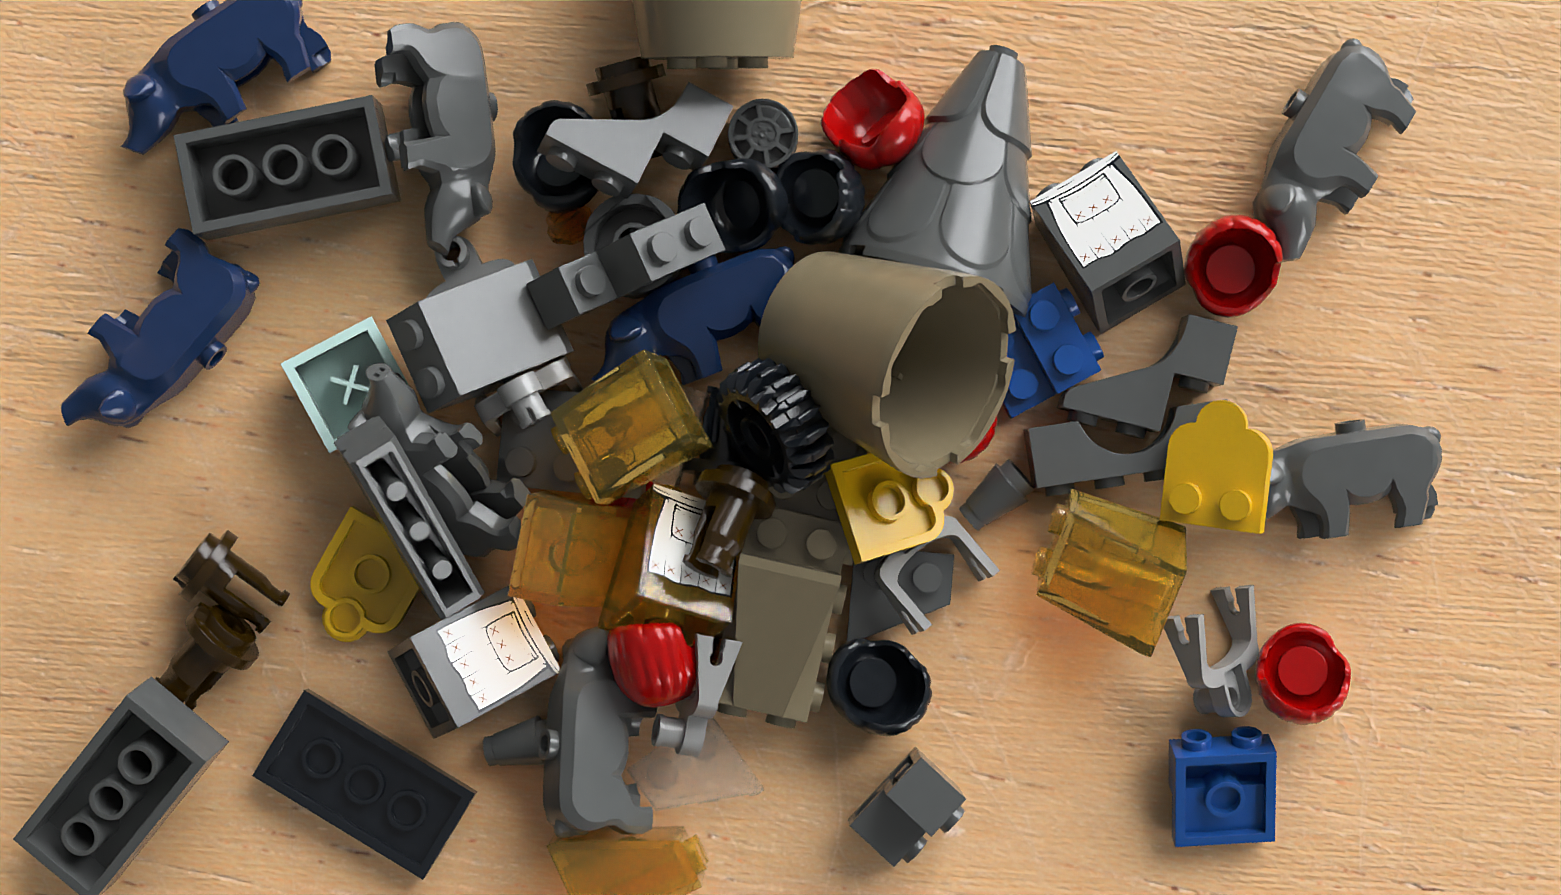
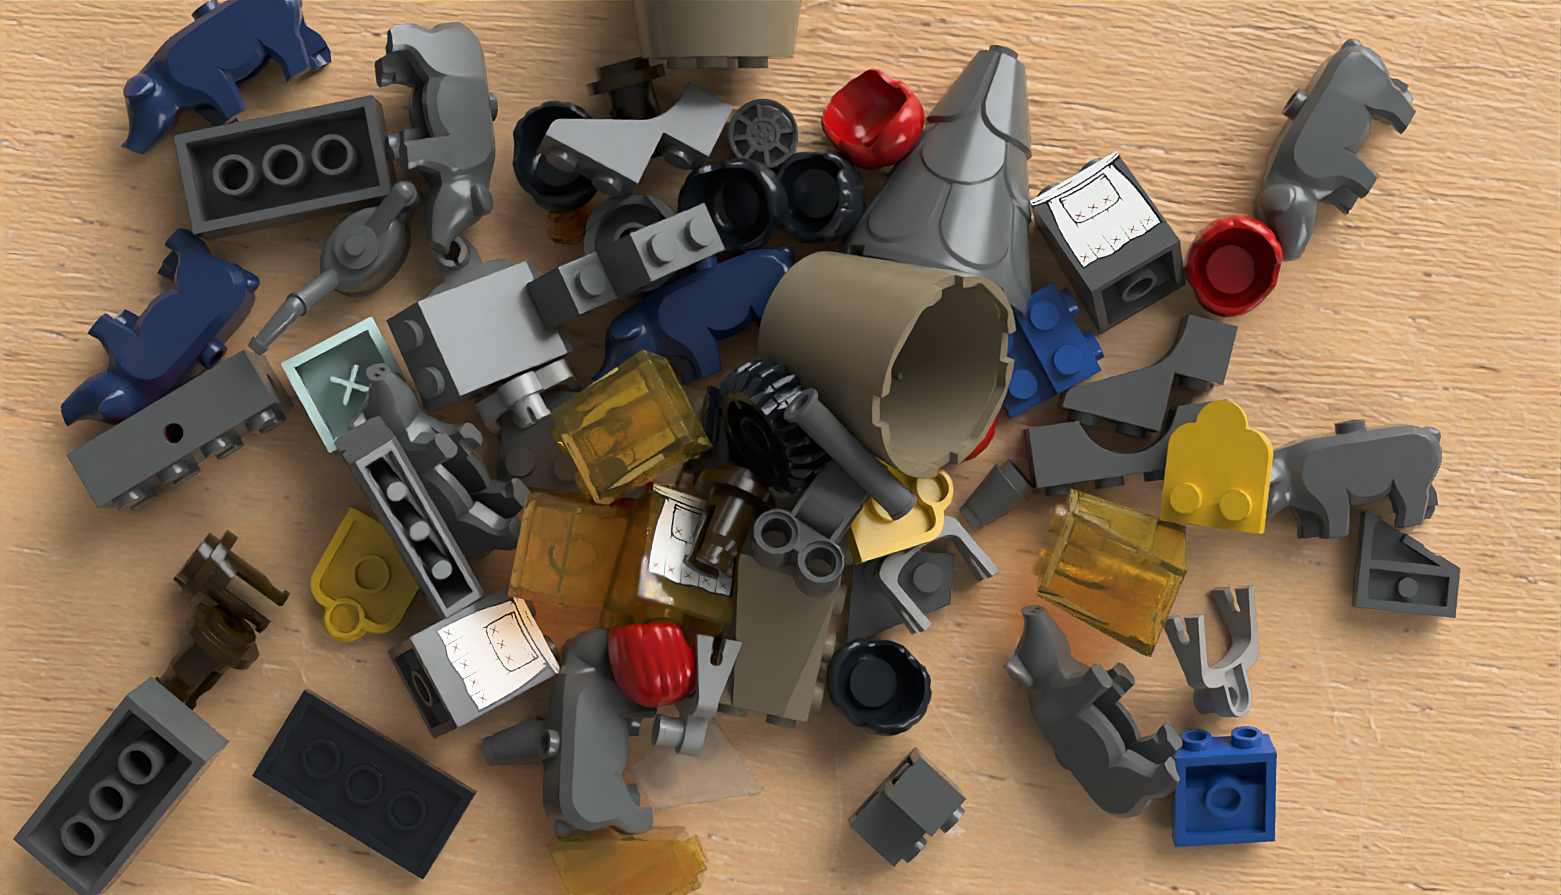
red piece [1256,623,1351,725] -> none
none -> dark grey brick [67,350,295,511]
none -> dark grey piece [248,181,425,356]
none -> dark grey piece [751,459,888,597]
none -> dark grey pin [784,388,917,520]
none -> dark grey animal [1003,605,1182,818]
none -> dark grey wing [1351,512,1461,618]

